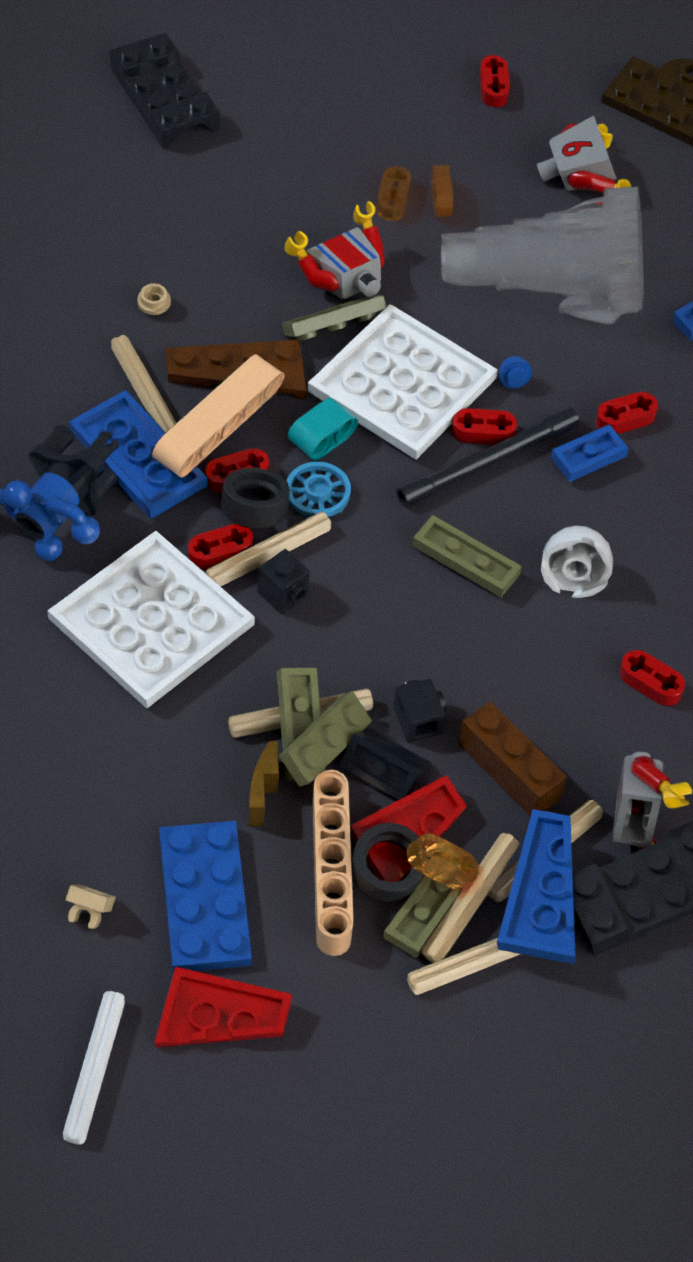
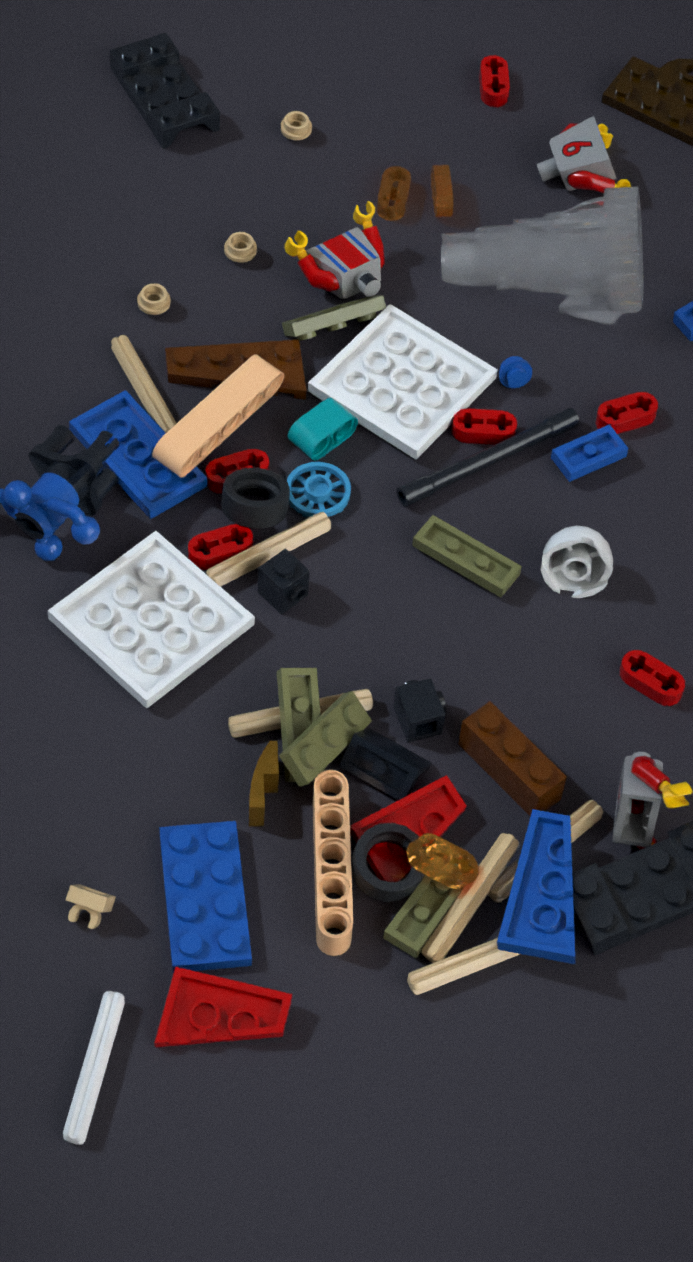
none -> tan plate [224,232,257,263]
none -> tan plate [281,111,312,140]

